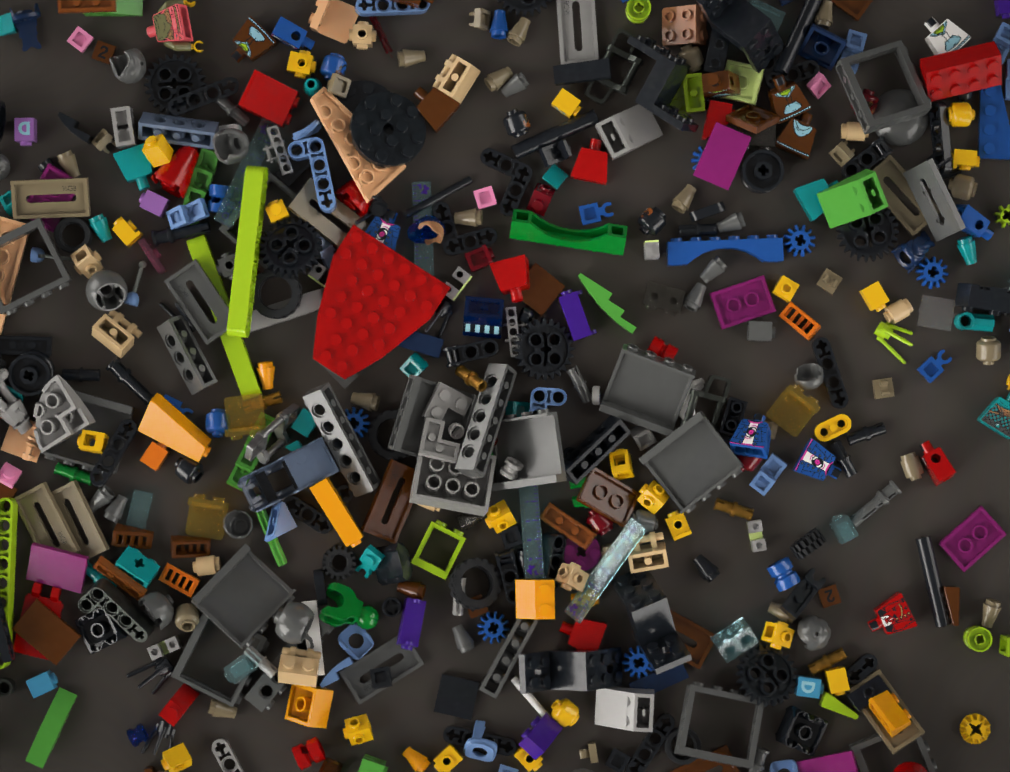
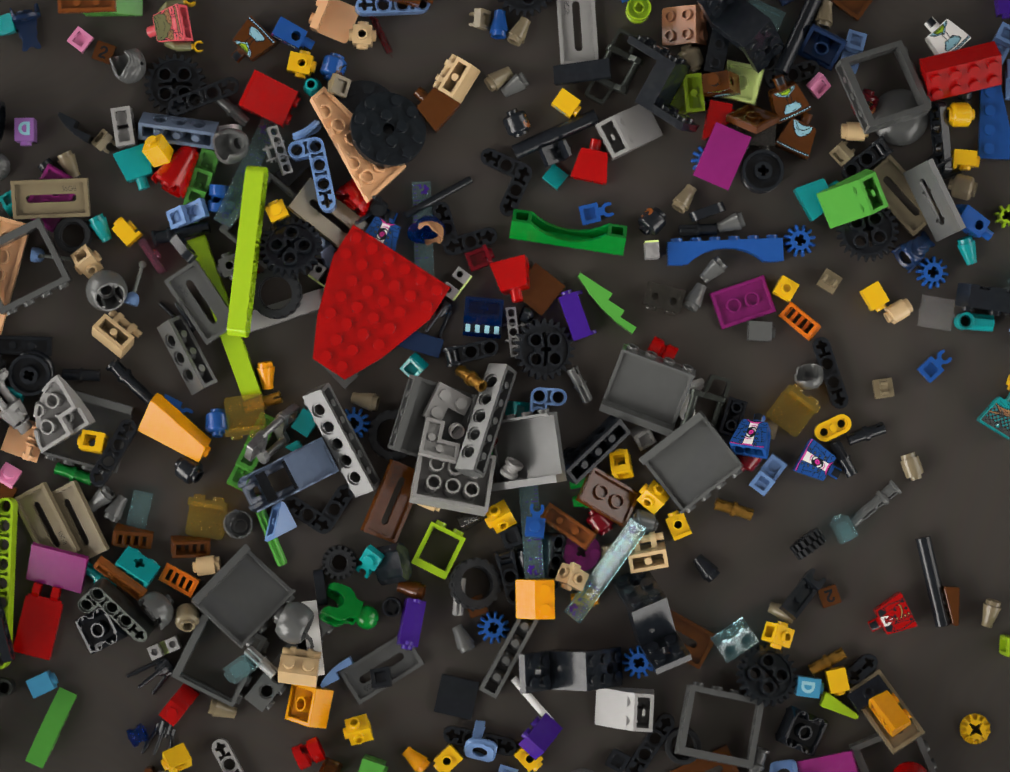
reddish brown tile [12,599,82,666] -> none
medium lavender brick [139,189,171,218] -> none
orange brick [140,441,171,471] -> none
light orange slope [310,477,364,548] -> none
medium blue piece [338,623,374,660] -> none
dark tan cone [397,49,426,68] -> none
dark tan cone [454,208,483,227] -> none
bright pink plate [473,186,497,210] -> none
dark red bracket [526,183,555,216] -> none
yellow head [551,698,580,727] -> none
red torso [559,617,607,650] -> none
dark tan tile [579,741,598,763] -> none
light grey tile [592,386,601,405] -> none
dark blue tile [629,664,689,693] -> none
flat silver piece [746,519,767,552] -> none
blue wheel [766,557,801,592] -> none
dark grey piece [797,615,831,651] -> none
lime plant [874,321,913,364] -> none
red torso [920,440,956,486] -> none
magenta tile [938,505,1007,572] -> none
lime wheel [963,625,993,652] -> none
dark tan head [976,336,1001,365] -> none
none -> black beam [169,232,198,264]
none -> blue plate [525,504,546,539]

